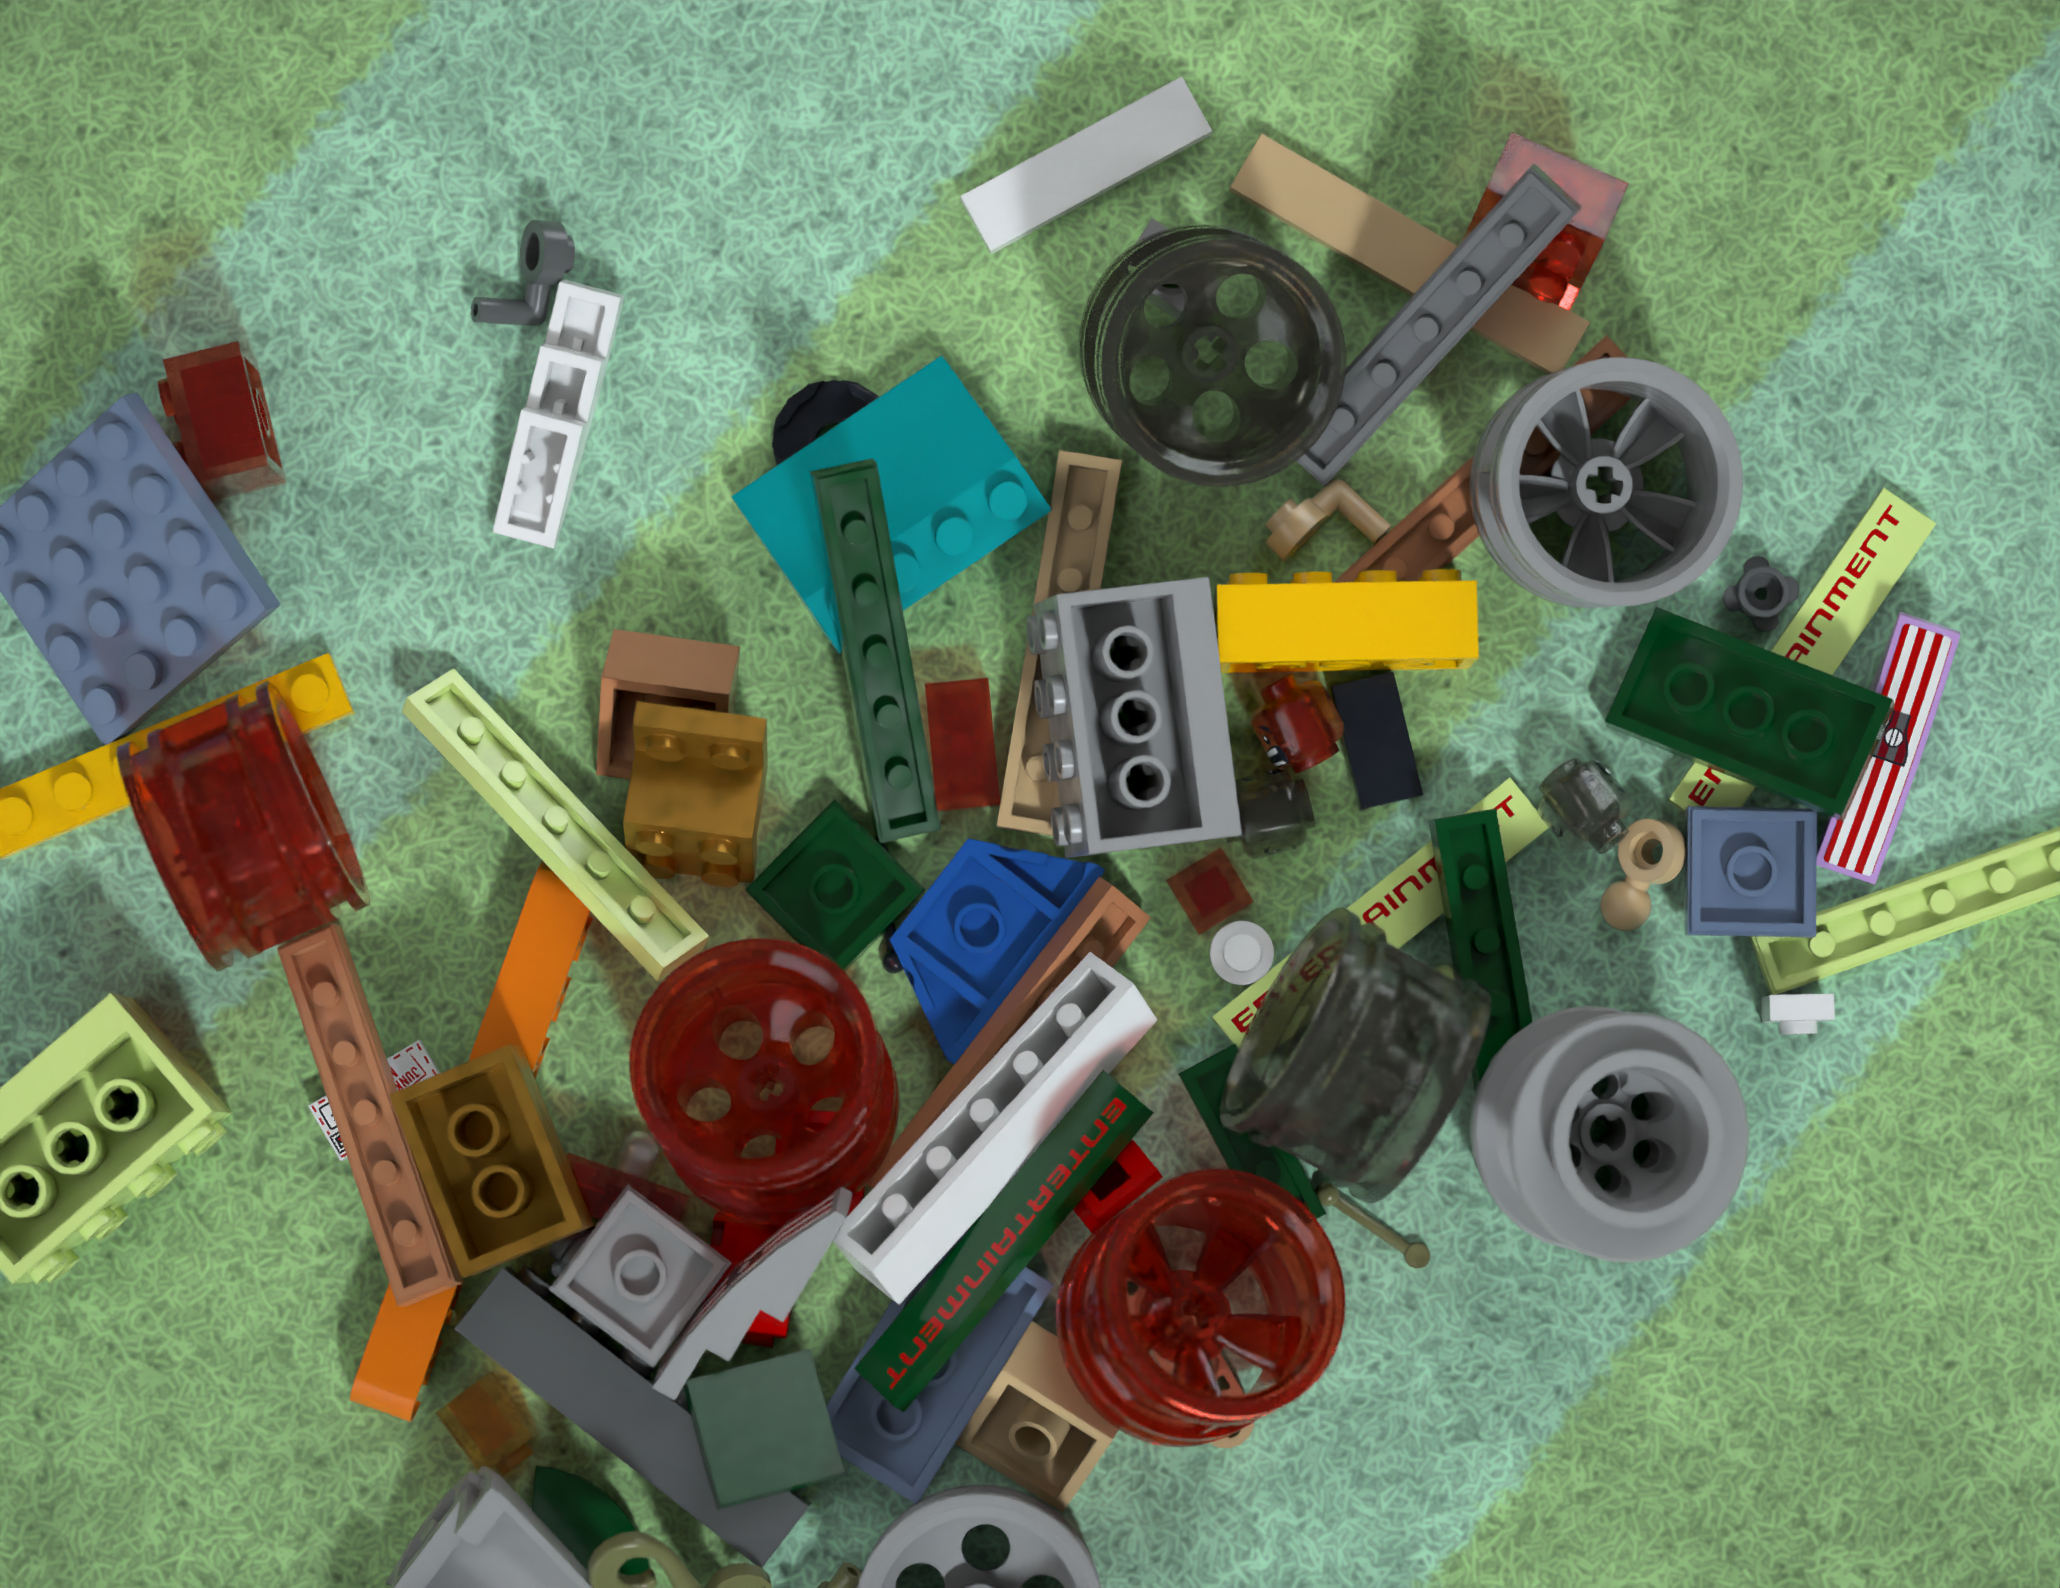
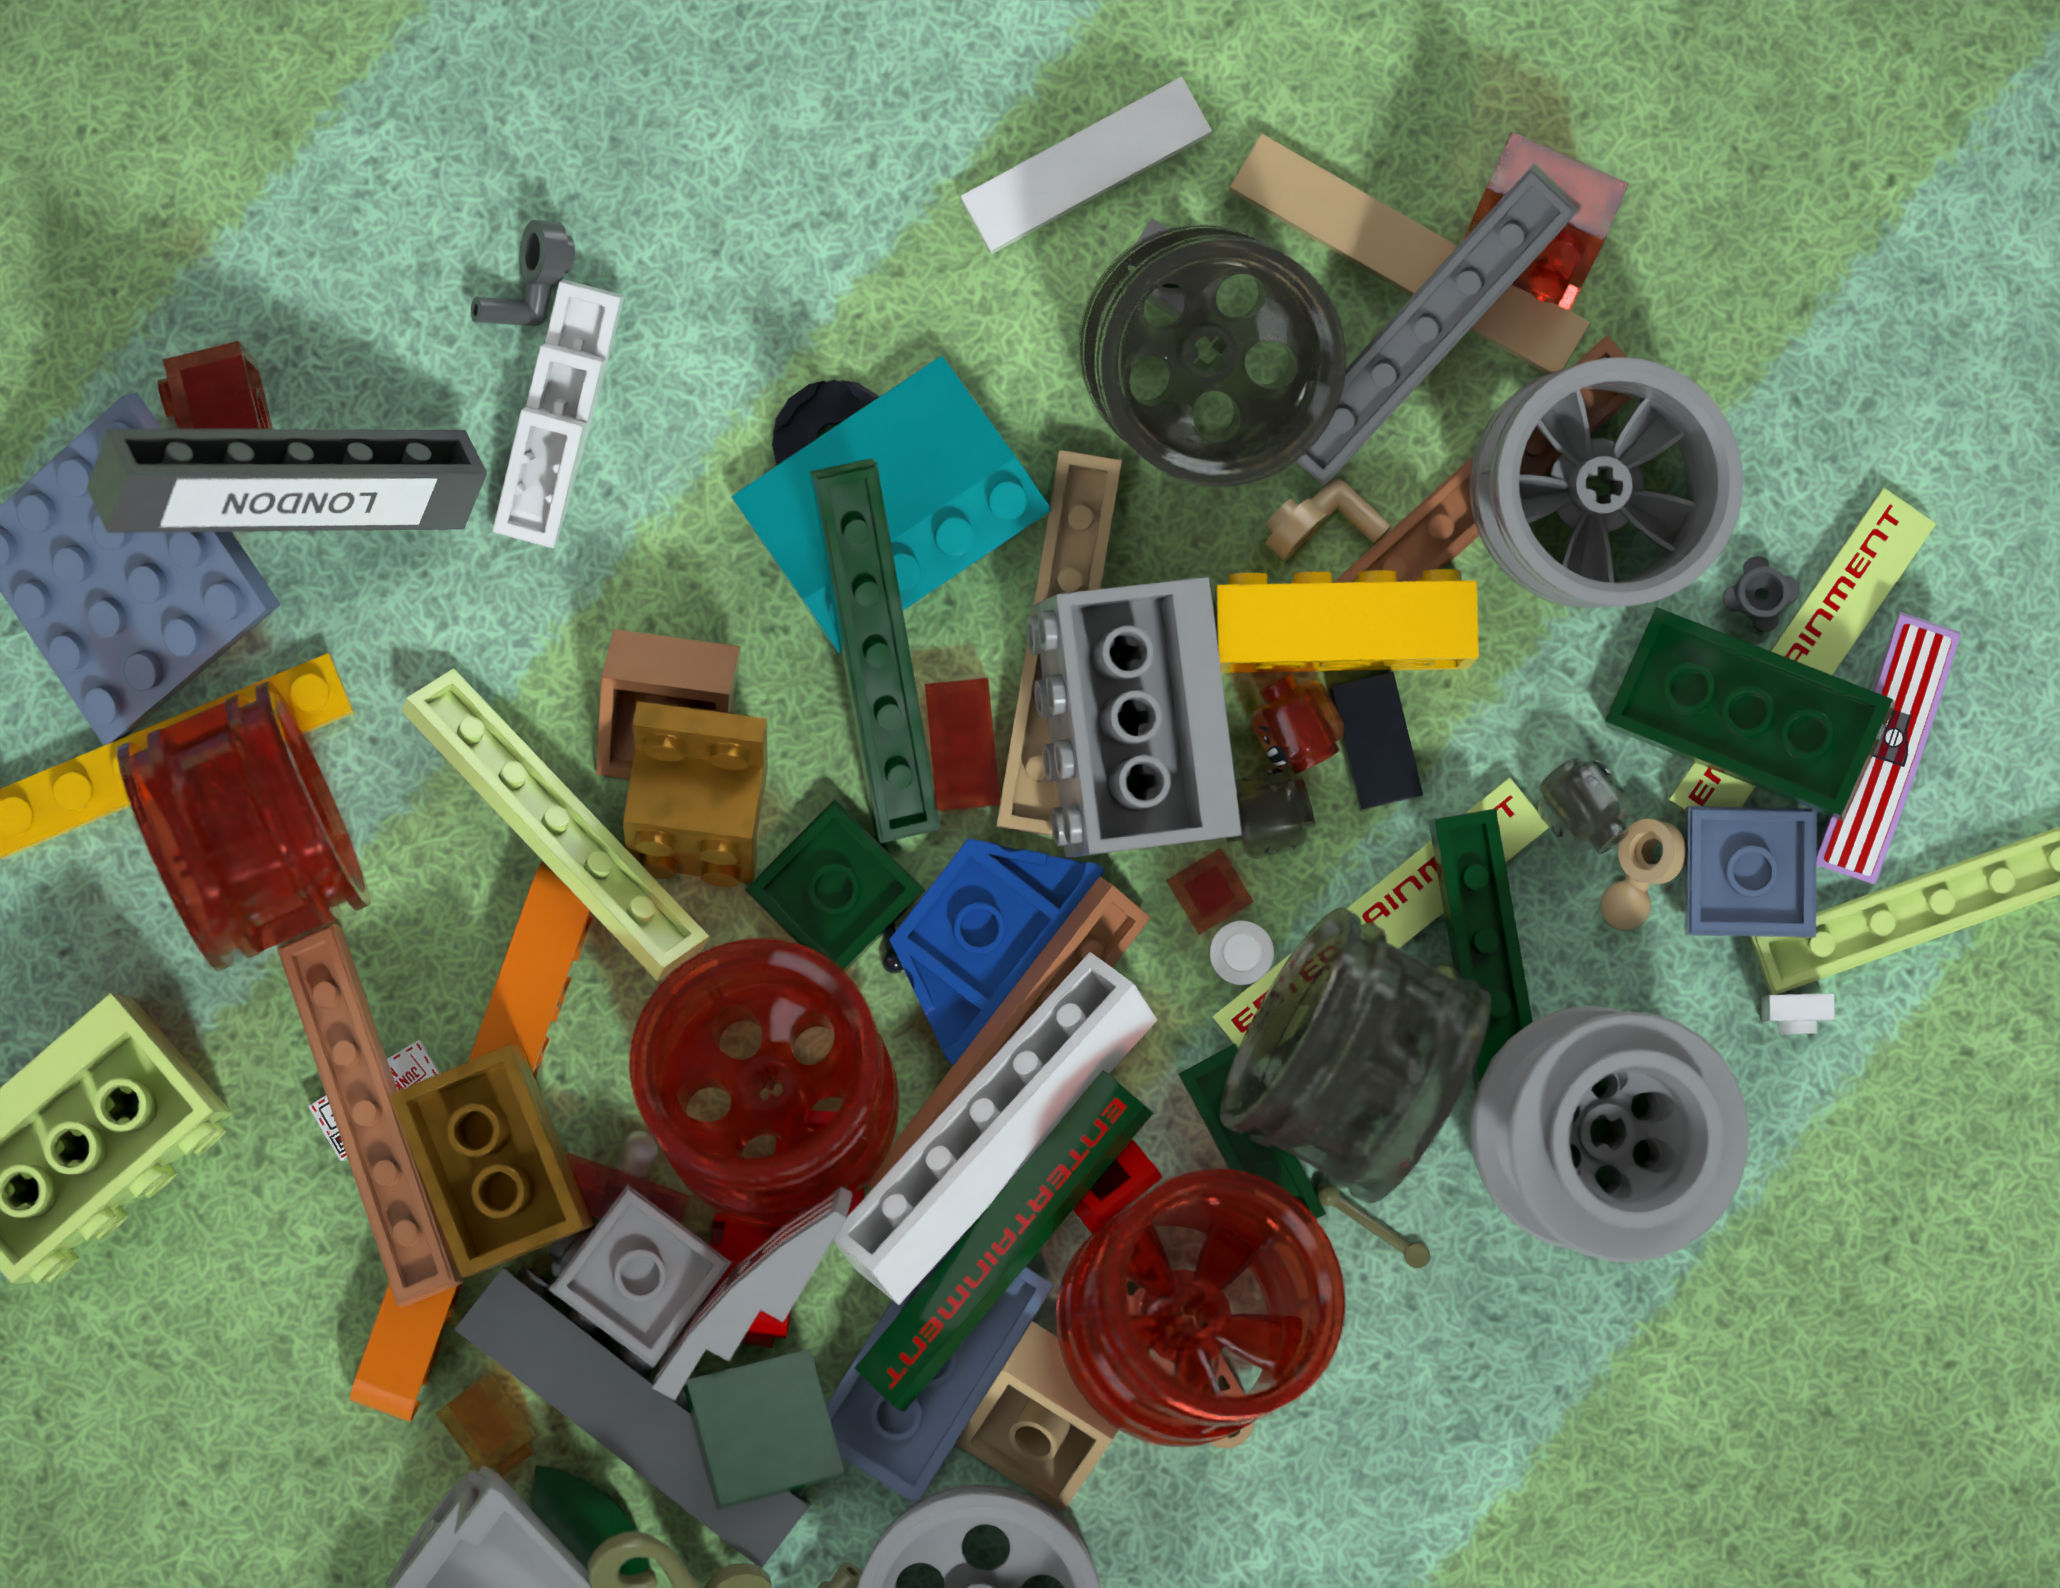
none -> dark grey brick [87,429,487,533]

